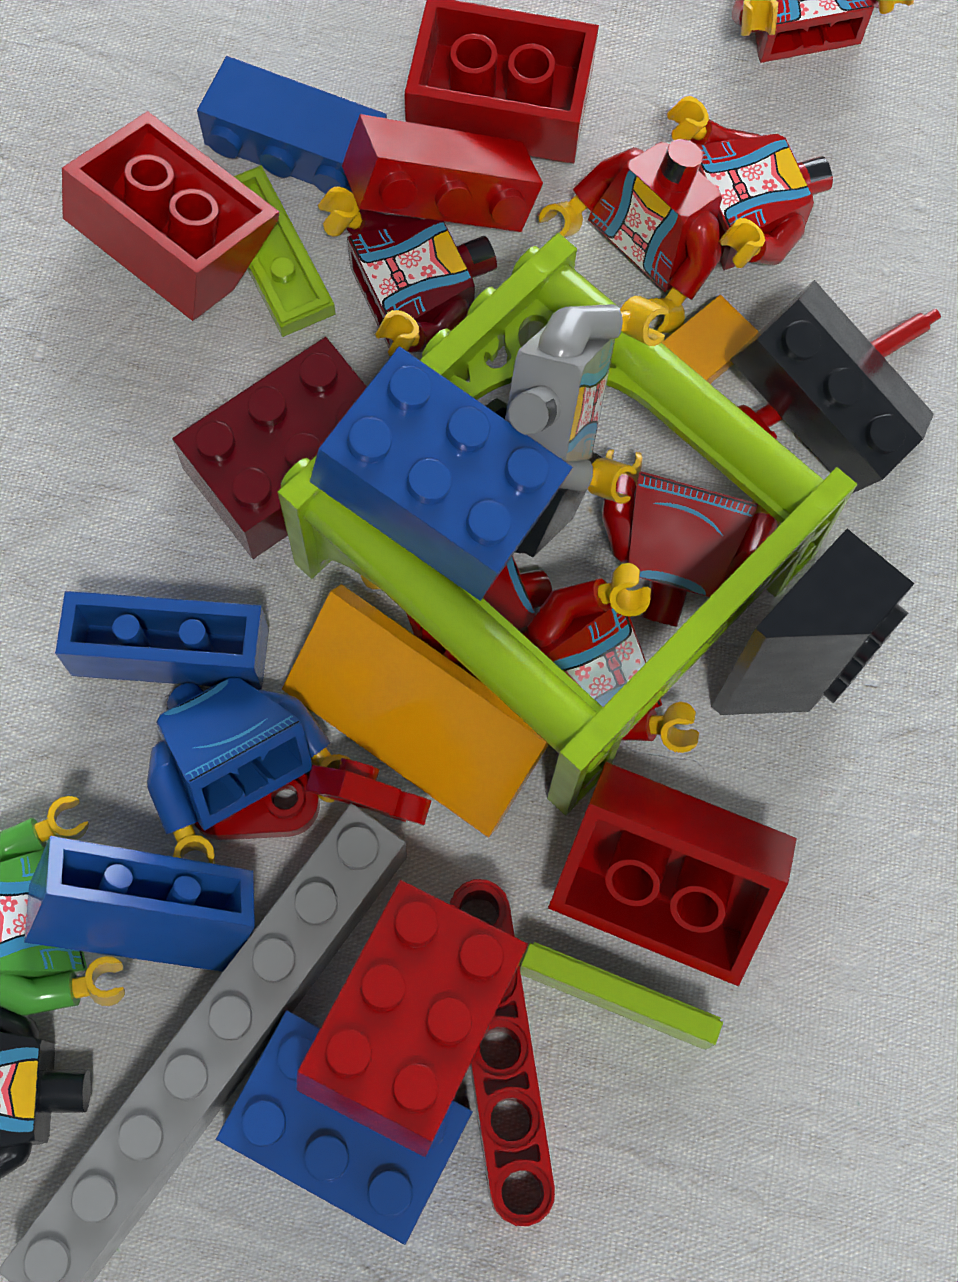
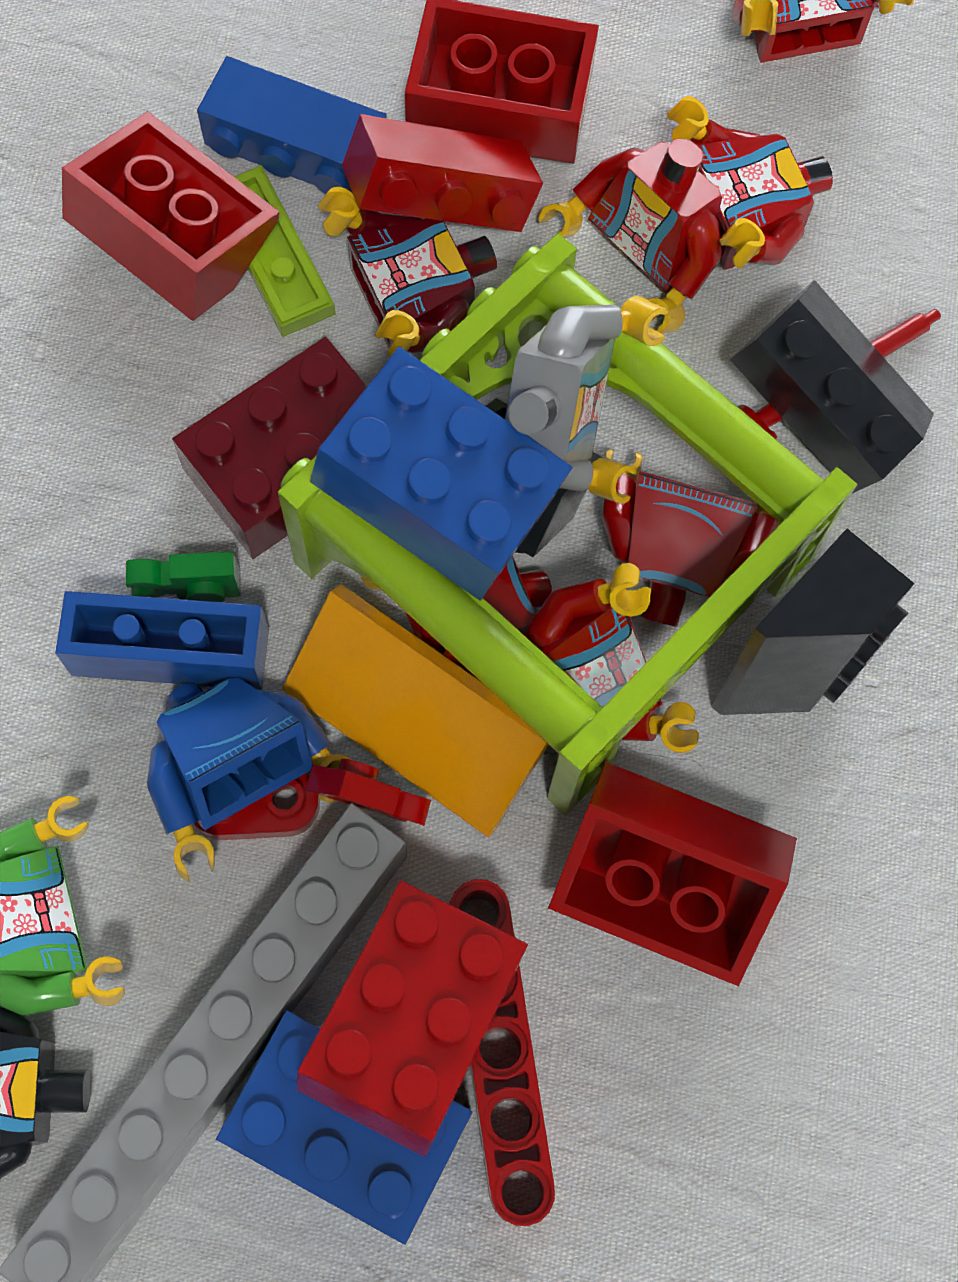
blue brick [24,836,255,972] -> none
lime tile [520,942,723,1050] -> none
light orange tile [662,294,759,384] -> none
none -> green plate [126,551,241,603]

